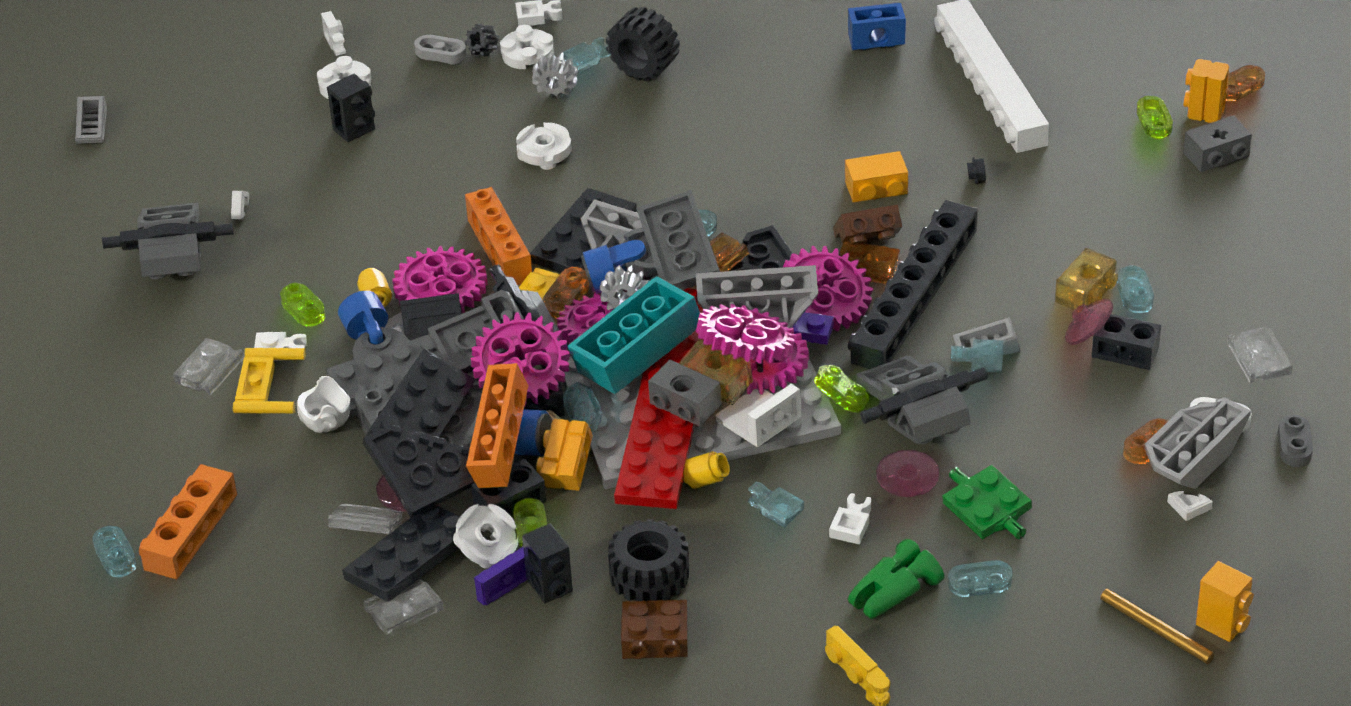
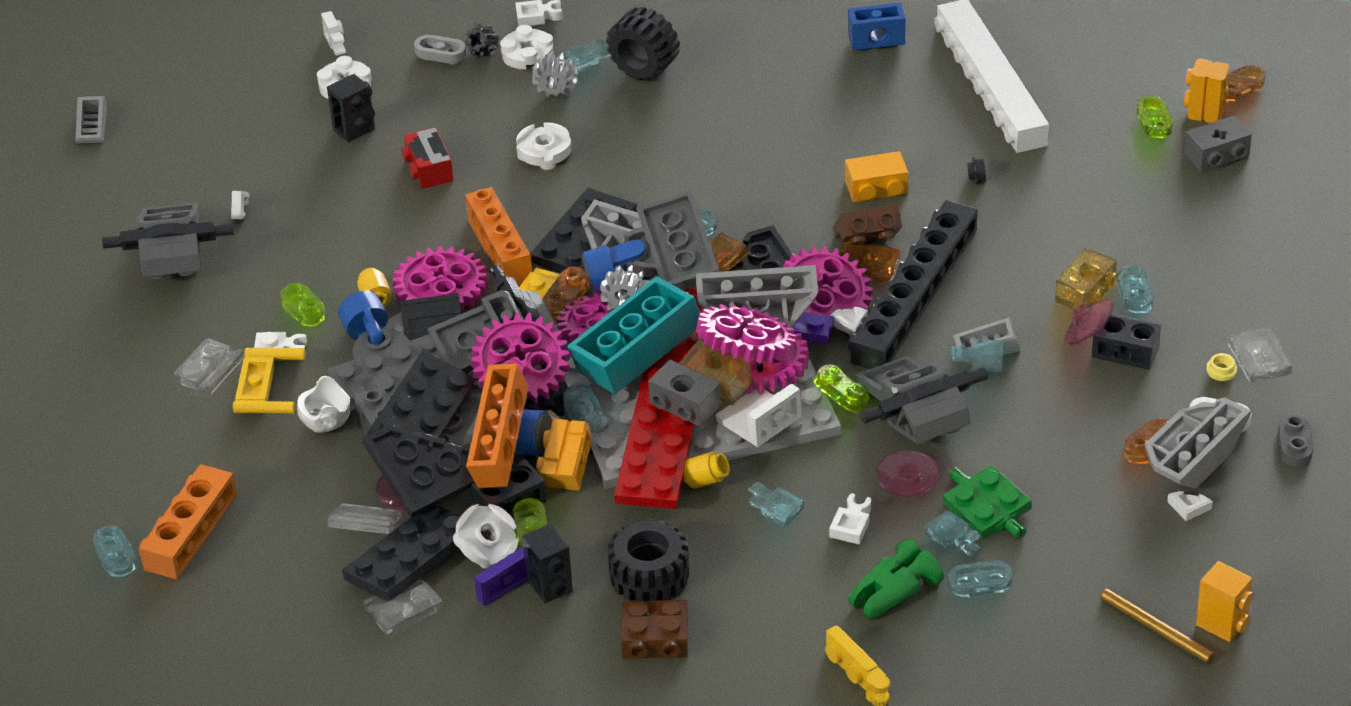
none -> brick [401,127,454,189]
none -> white tile [830,307,868,335]
none -> clear light blue plate [925,510,980,556]
none -> light yellow plate [1206,353,1237,381]

